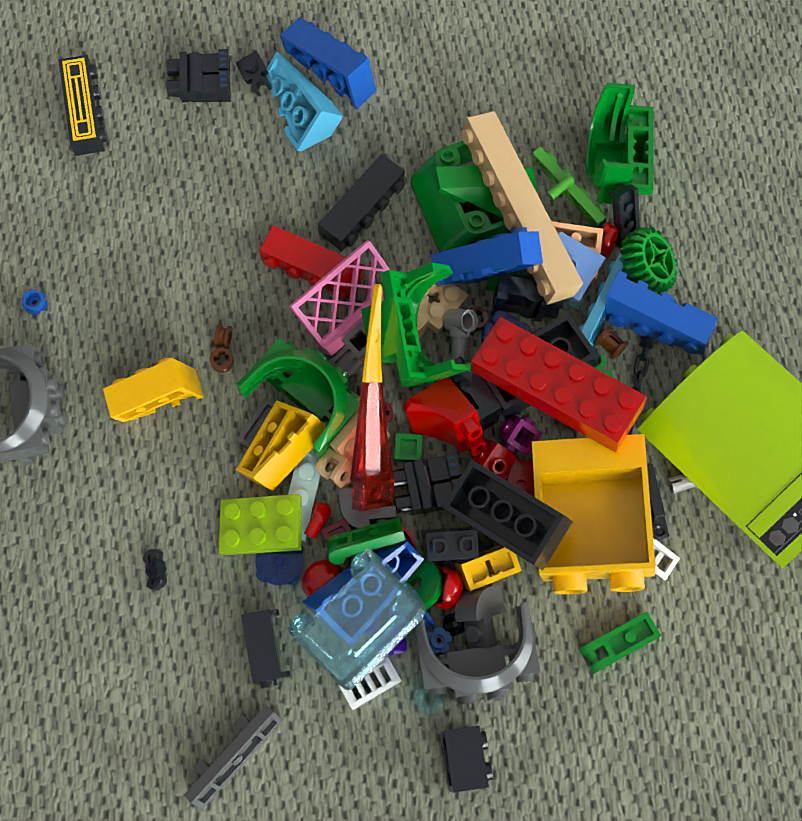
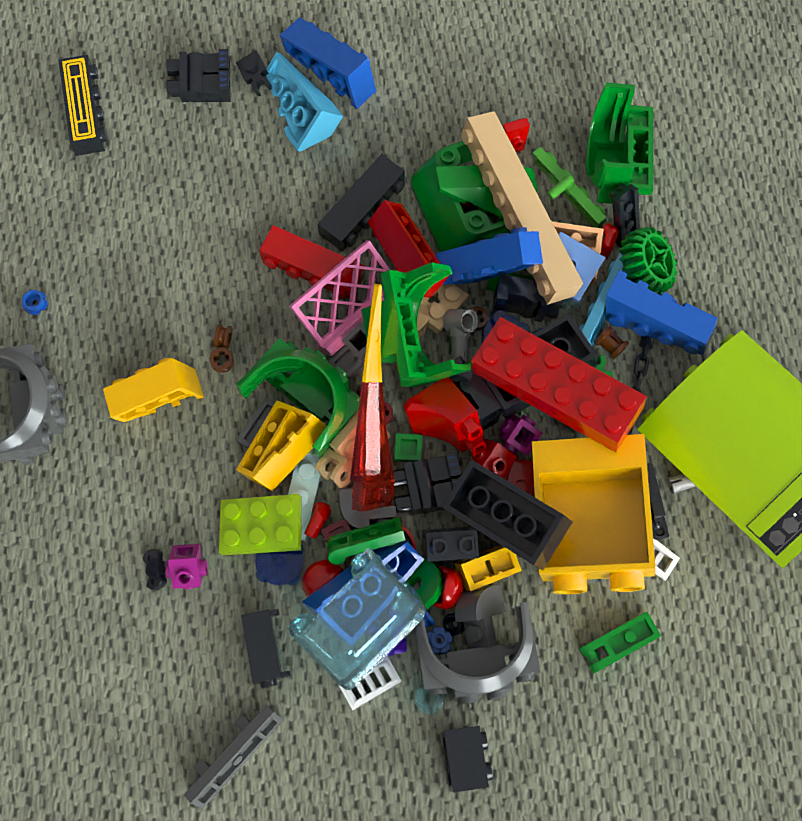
none -> magenta brick [166,544,208,589]
none -> red brick [368,200,449,298]
none -> red plate [503,118,530,152]

